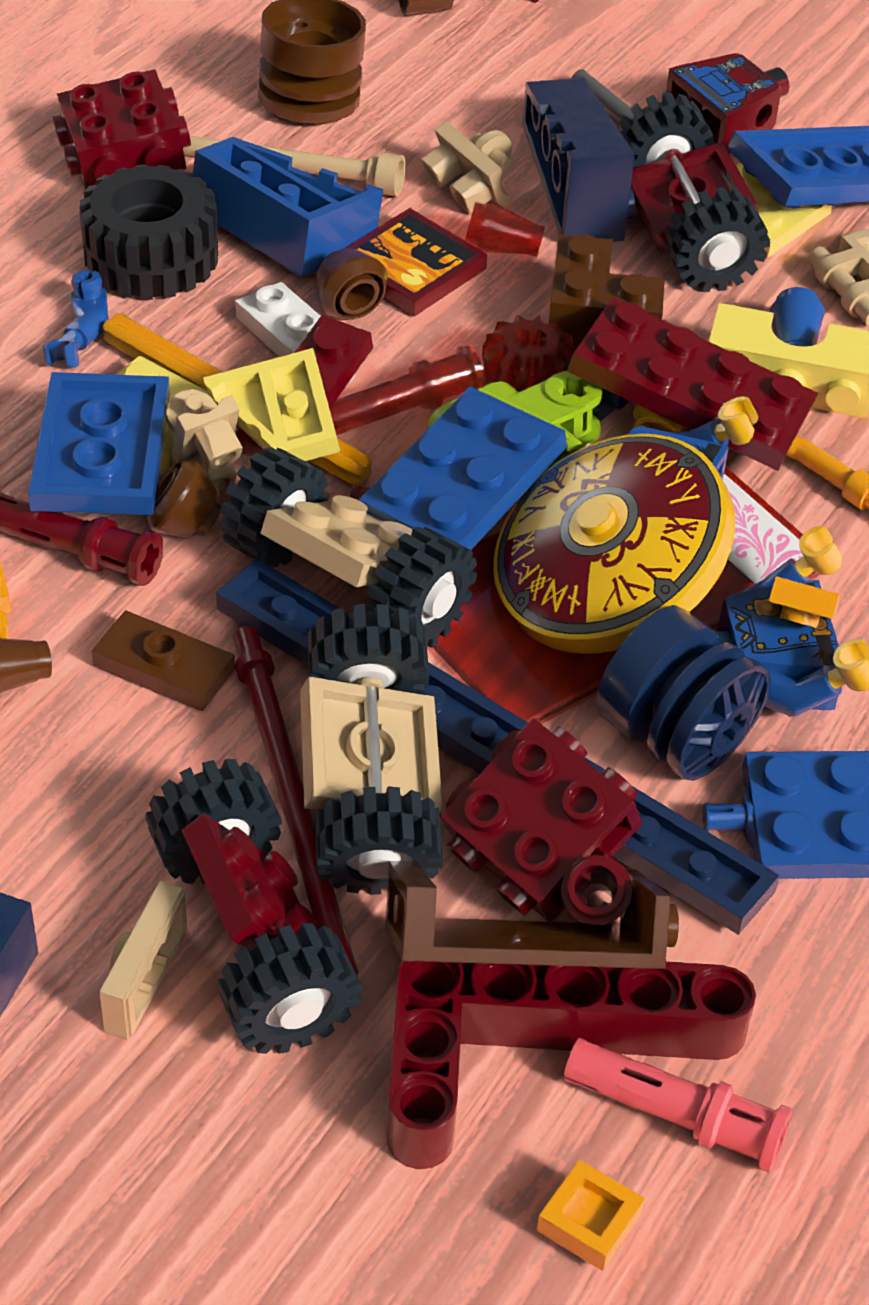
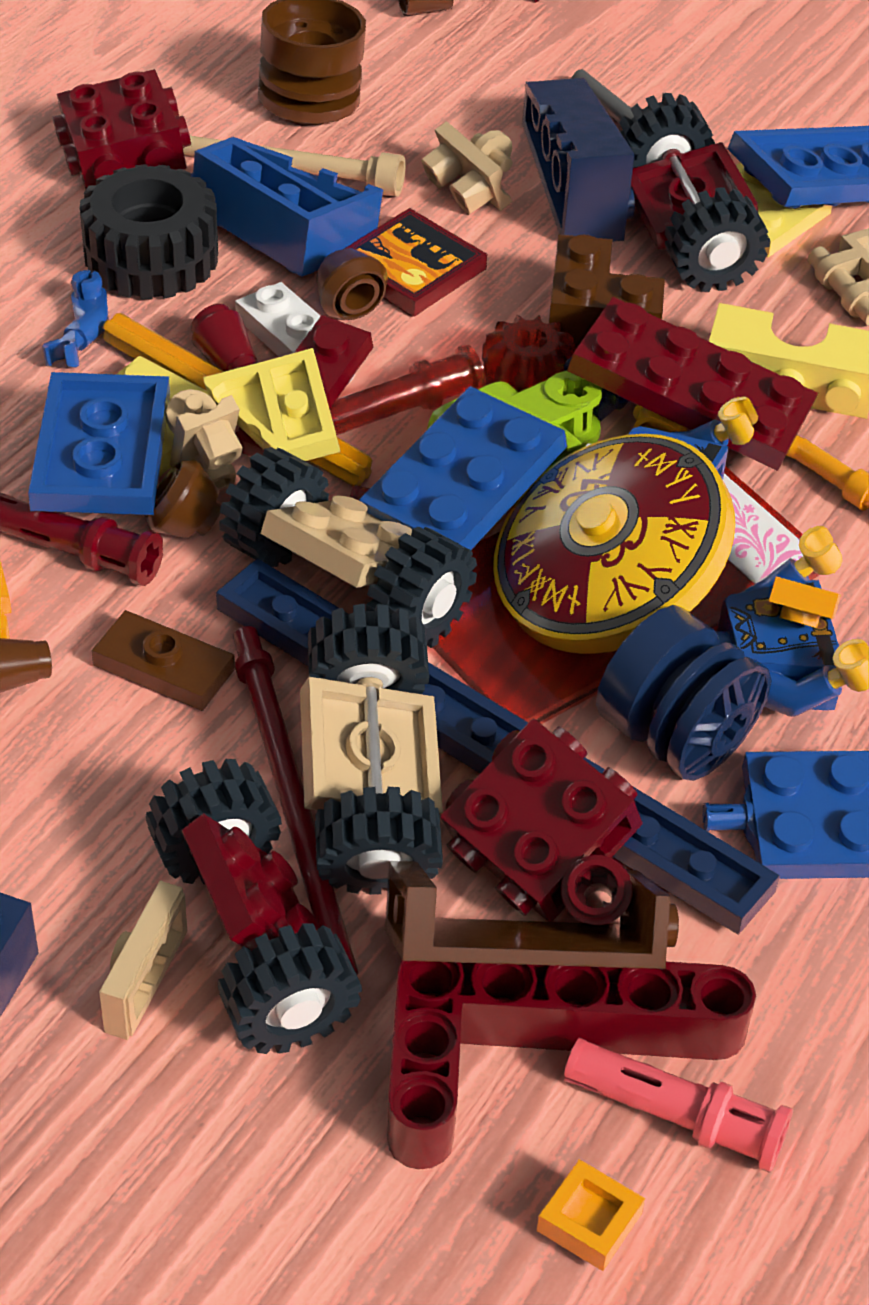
clear red cone [465,200,545,257] -> none
torso [666,53,790,154] -> none
blue cone [770,287,825,347] -> none
none -> dark red cone [191,304,258,372]

